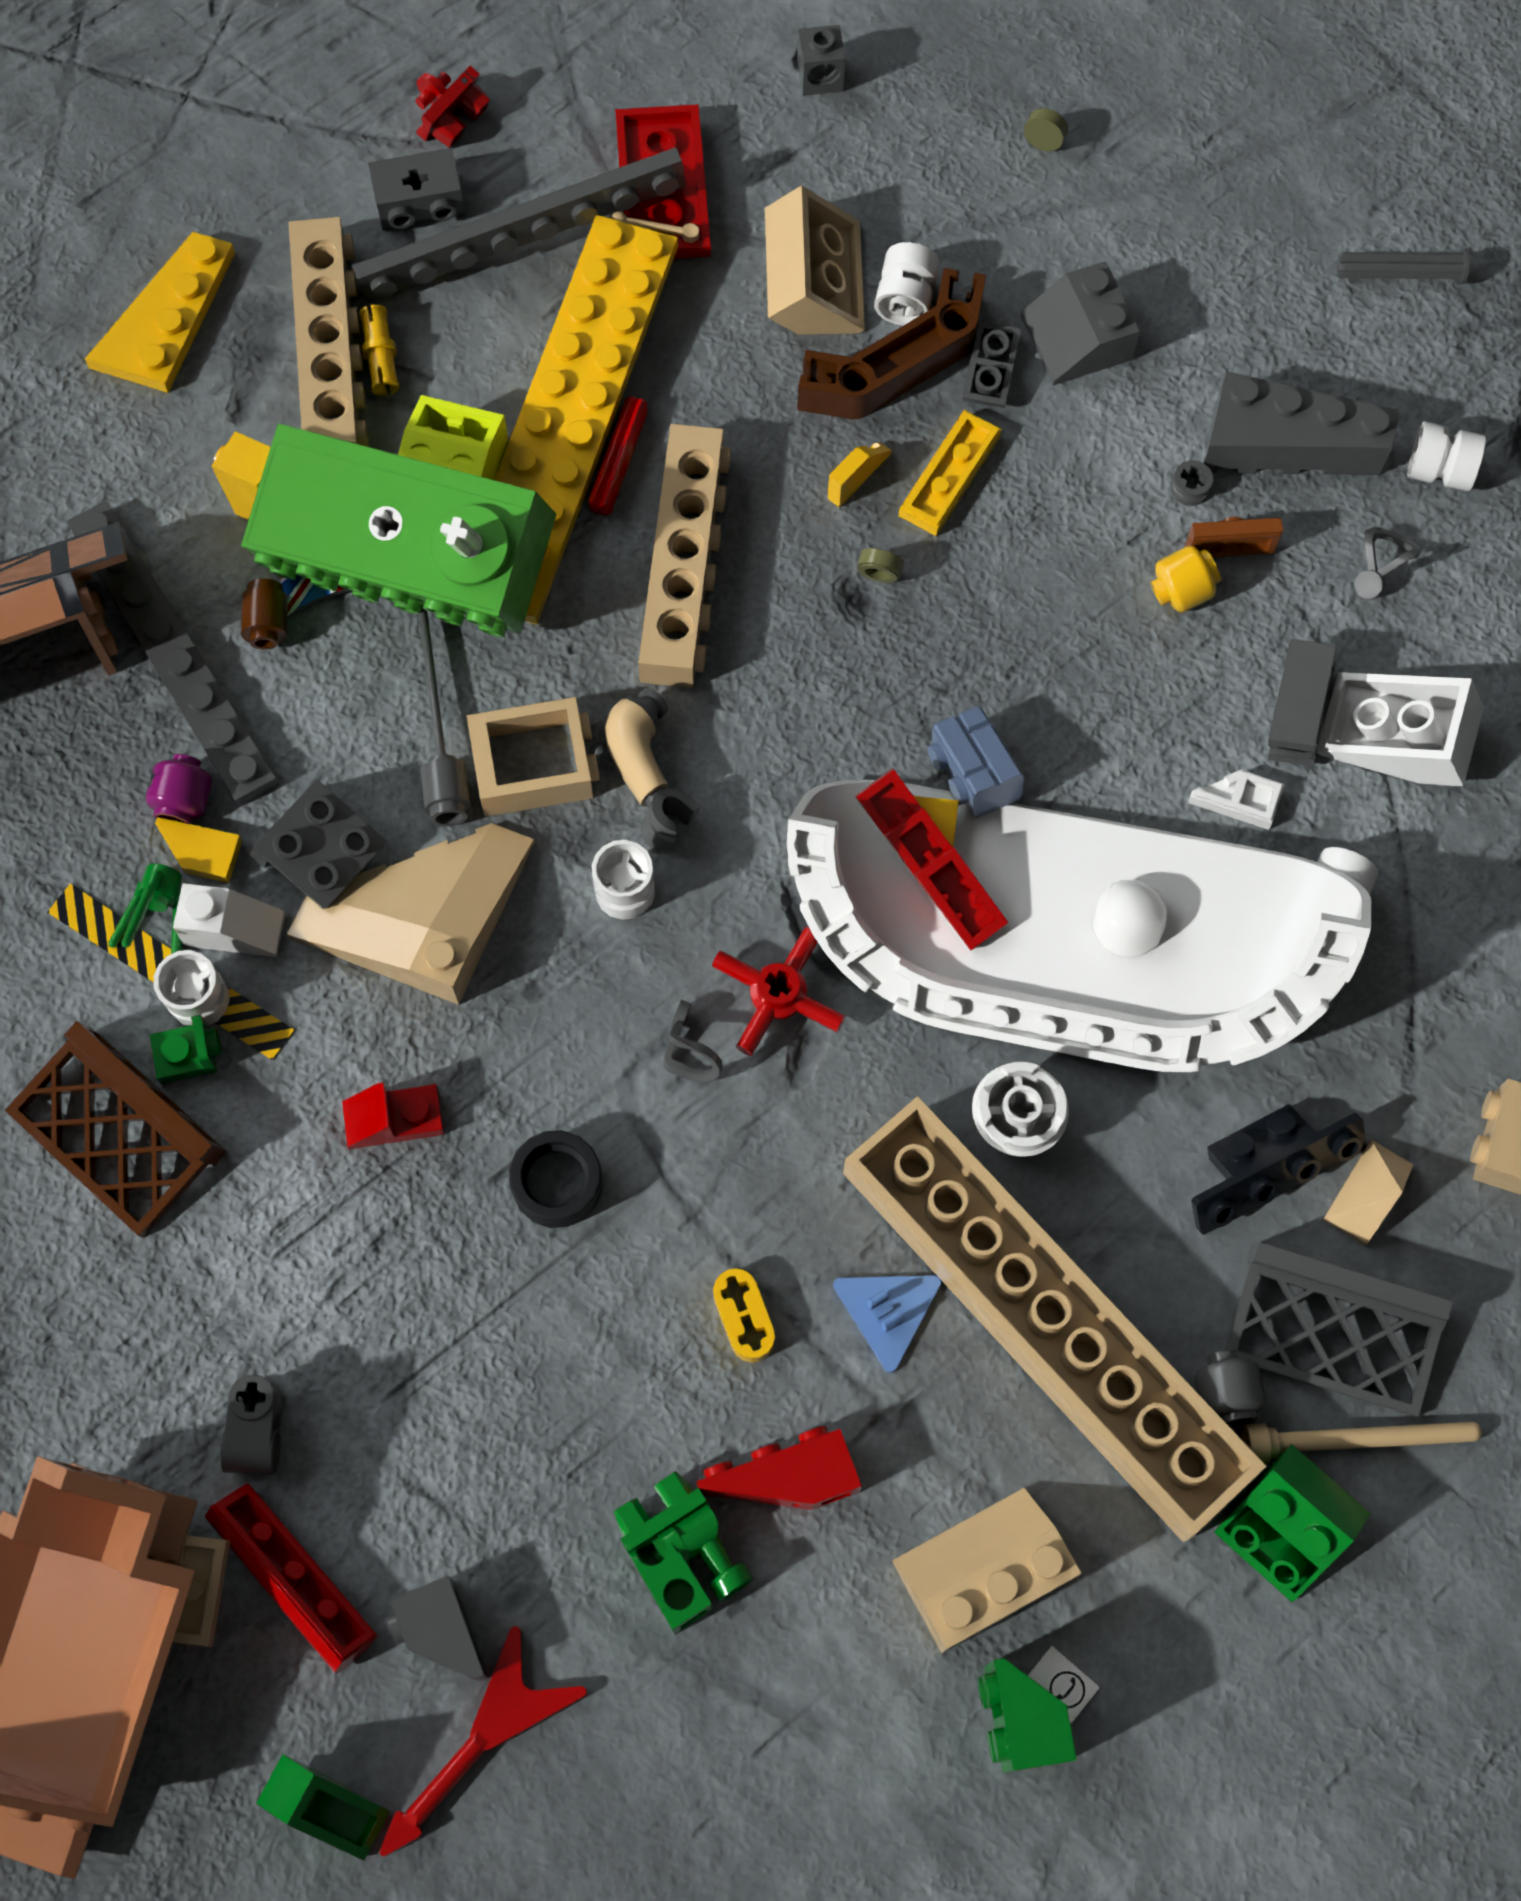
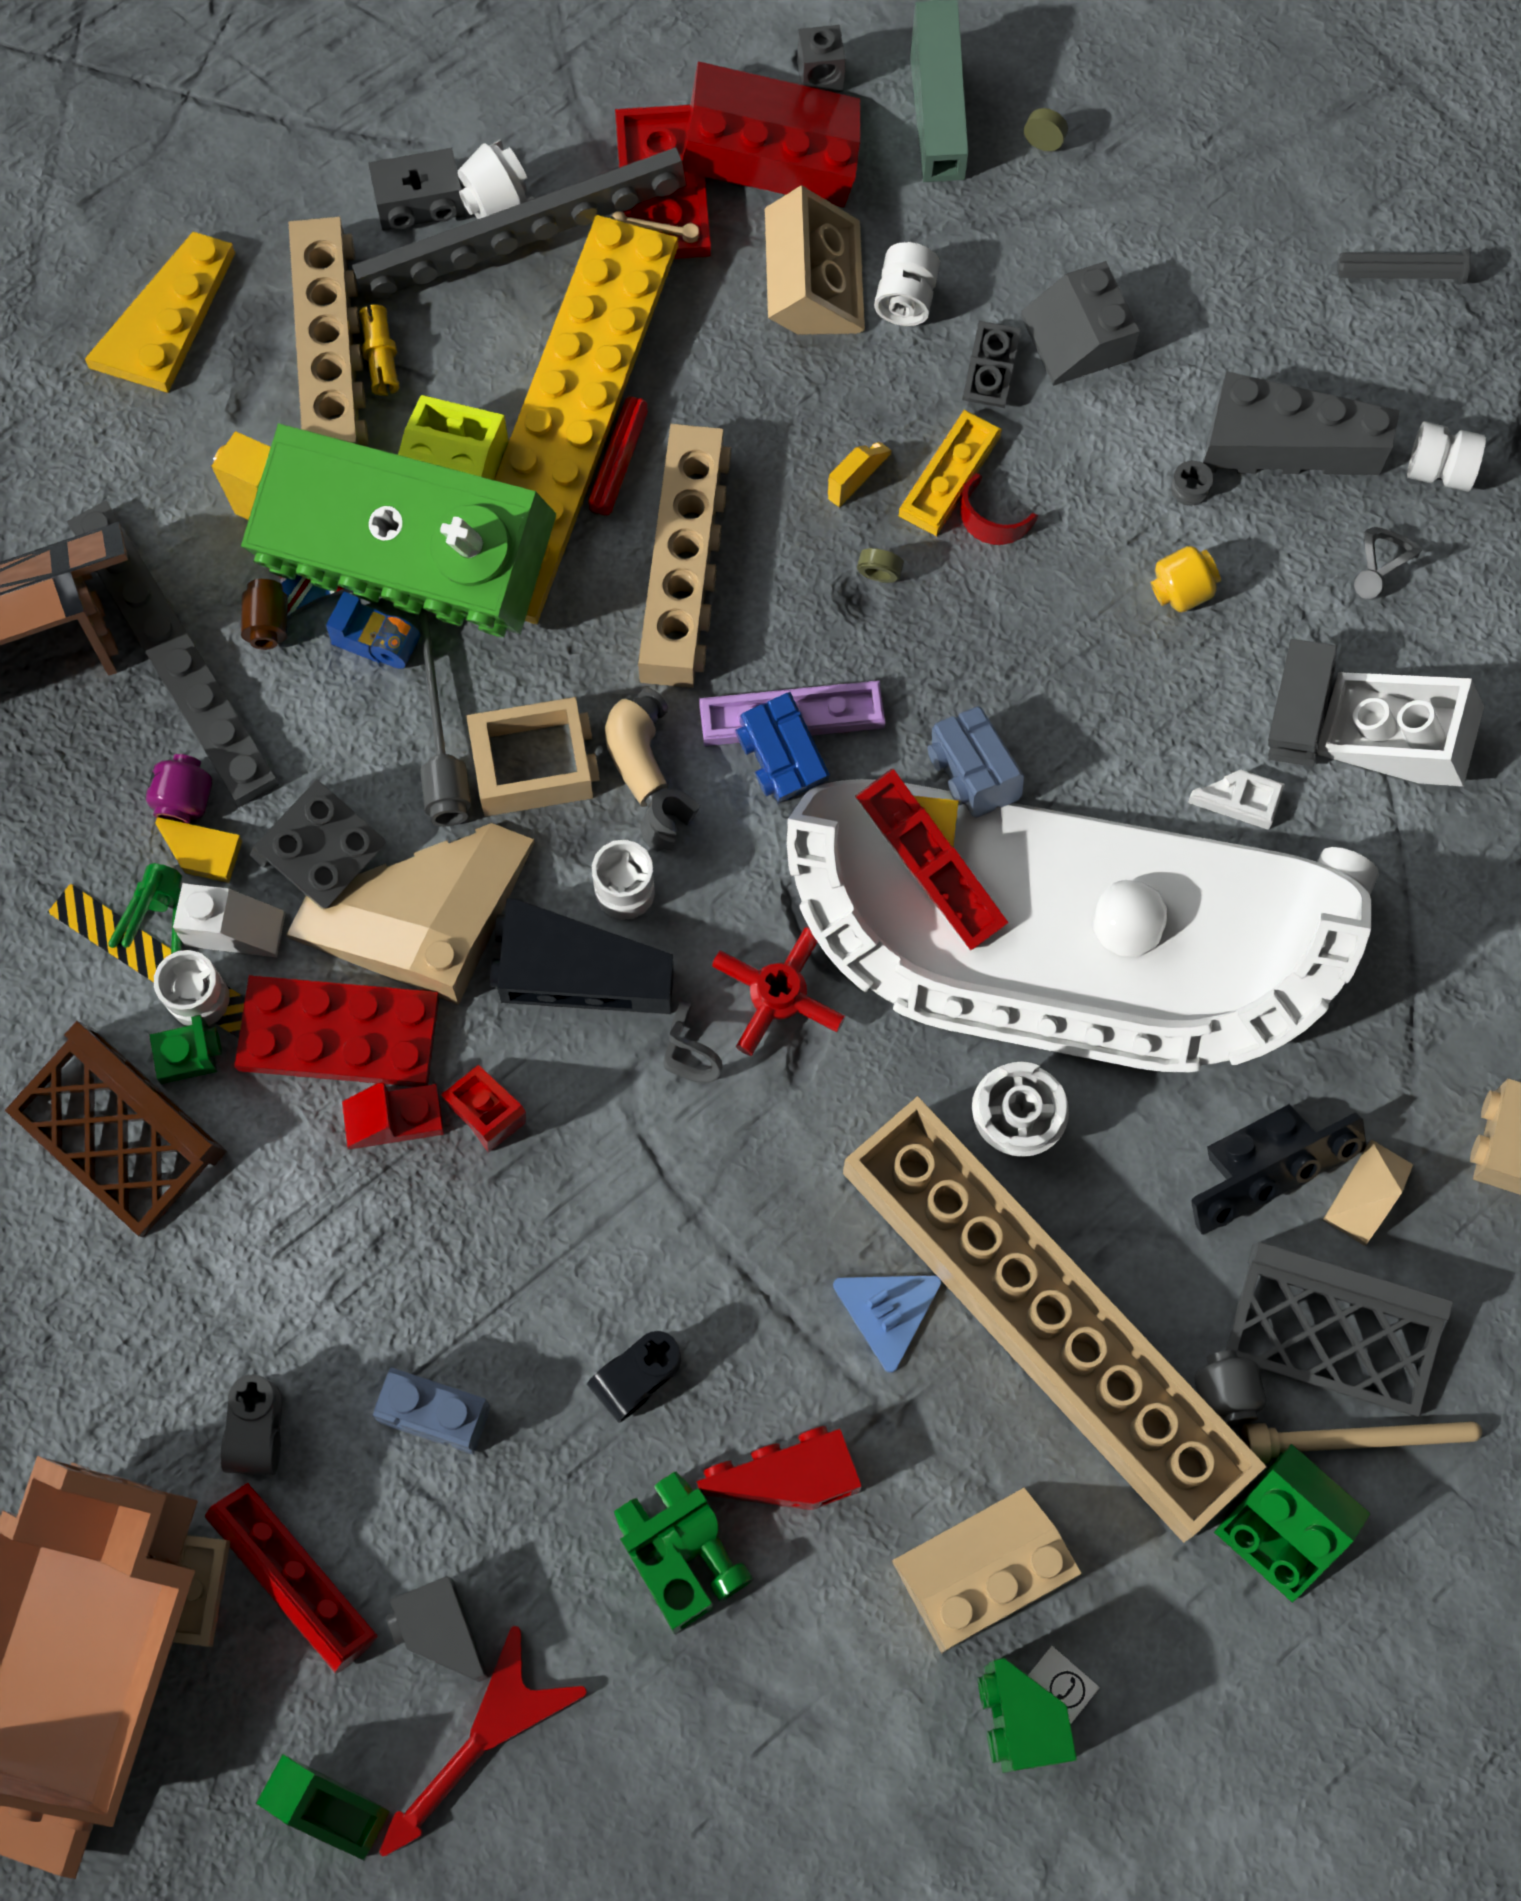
red hips [415,65,491,148] -> none
black tyre [509,1130,603,1228] -> none
yellow beam [713,1268,775,1363] -> none
reddish brown piece [797,268,986,419] -> none
dark orange plate [1185,517,1283,558] -> none
none -> red plate [235,975,439,1087]
none -> blue leg [326,591,421,669]
none -> sand blue brick [373,1367,491,1455]
none -> red slope [441,1065,526,1152]
none -> white cone [458,140,535,219]
none -> black slope [490,898,674,1014]
none -> black piece [587,1331,681,1423]
none -> red slope [682,61,860,208]
none -> lavender tile [699,681,885,746]
none -> blue brick [735,692,830,803]
none -> sand green slope [910,0,968,182]
none -> red helmet [960,473,1038,545]

